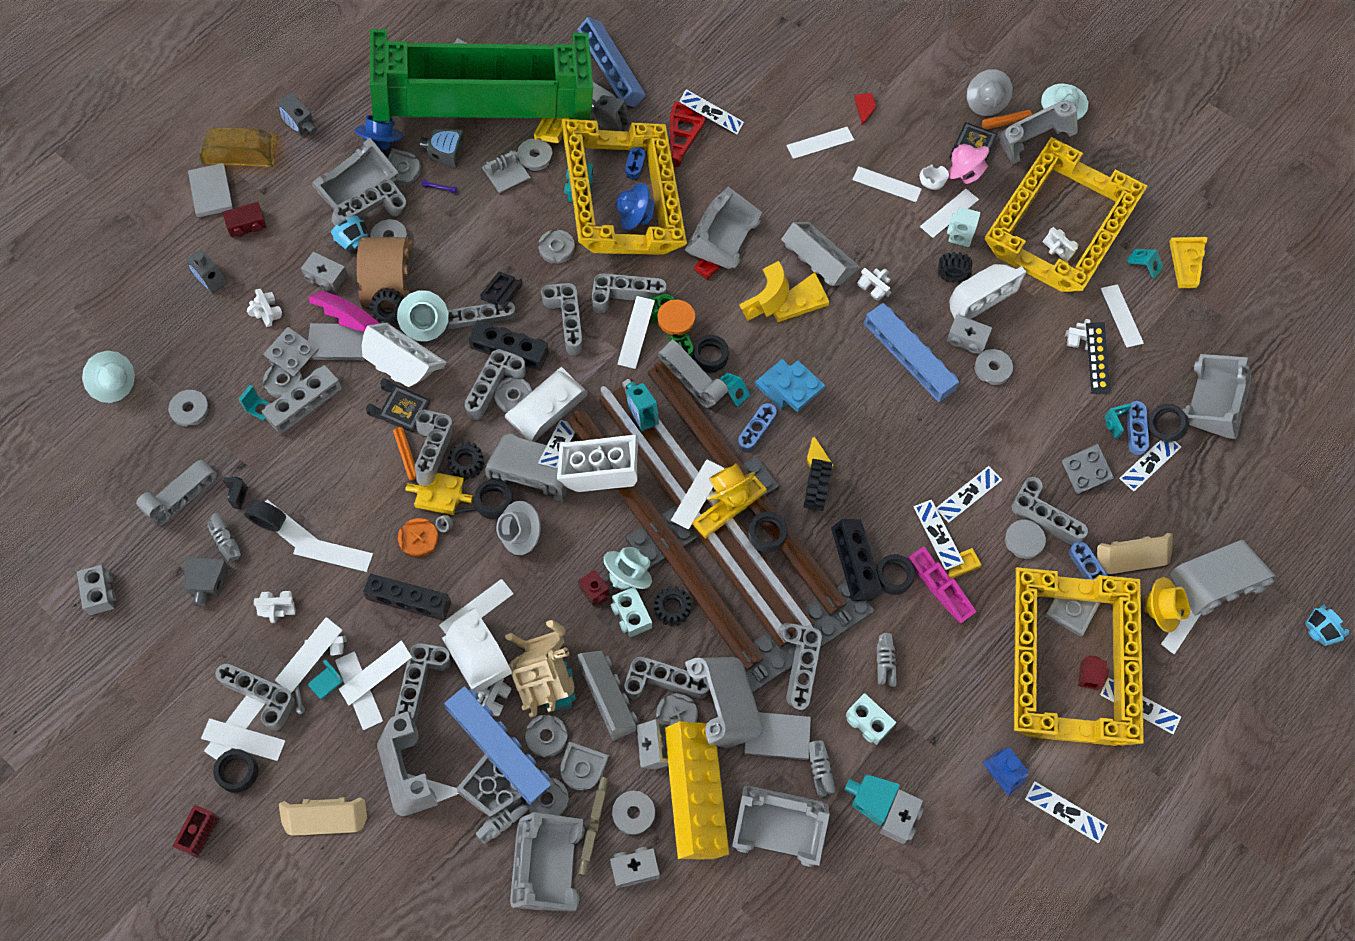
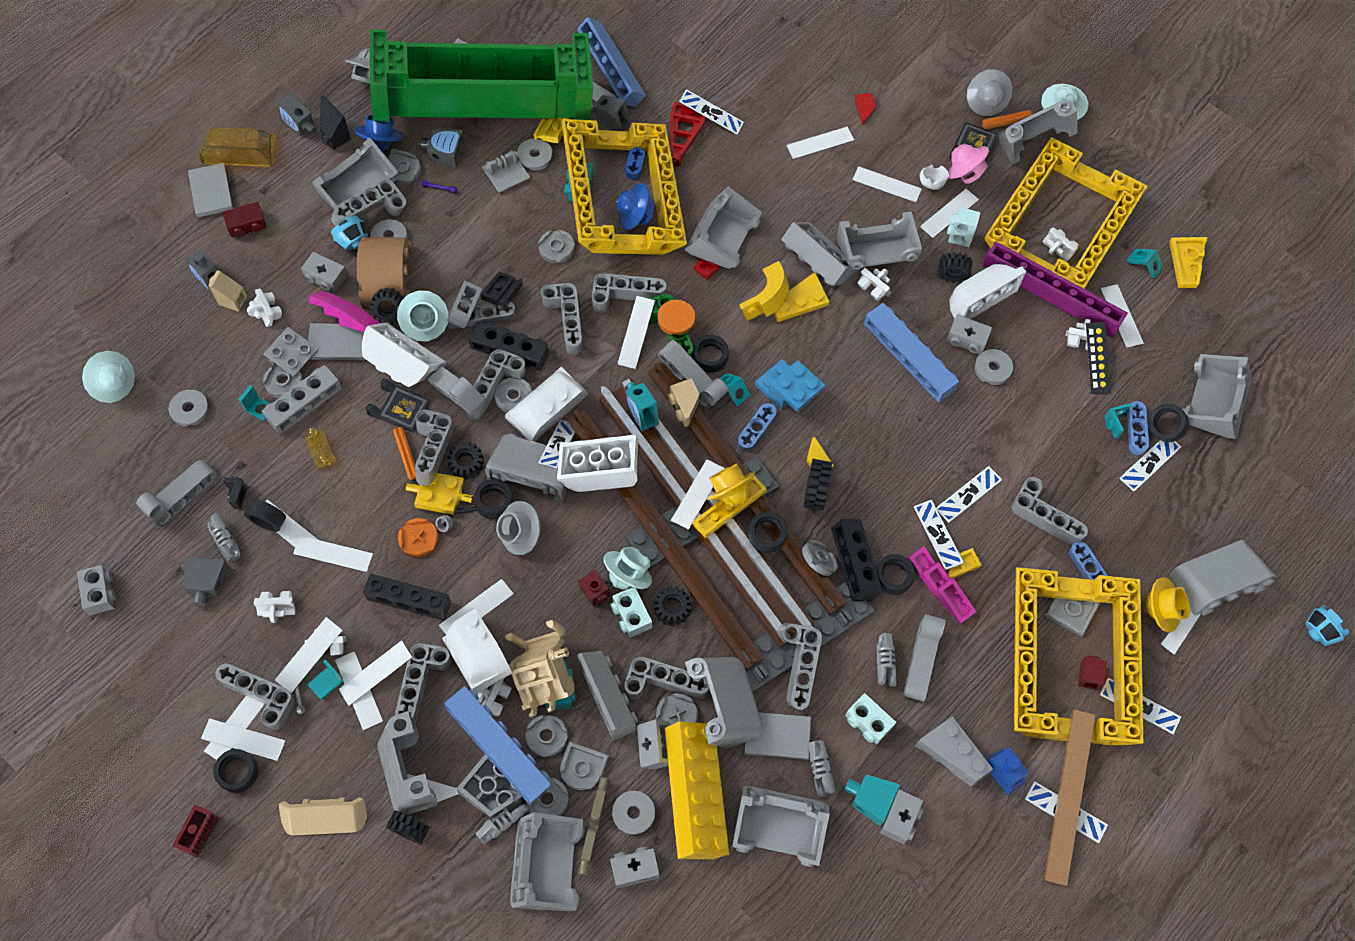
light grey tile [1005,520,1046,559] -> none
hinge [1061,444,1114,495] -> none
tan piece [1097,533,1173,574] -> none
none -> tan slope [208,270,247,312]
none -> clear yellow hinge [304,428,336,470]
none -> black slope [320,95,351,150]
none -> light grey helmet [345,48,370,84]
none -> black tyre [386,810,430,844]
none -> light grey beam [427,366,485,414]
none -> light grey brick [447,281,482,329]
none -> tan slope [668,378,699,427]
none -> light grey tile [802,540,838,576]
none -> light grey windscreen [836,211,922,269]
none -> light grey beam [903,614,946,702]
none -> light grey wedge [915,716,993,786]
none -> magenta brick [982,241,1128,337]
none -> medium nougat tile [1043,710,1095,886]

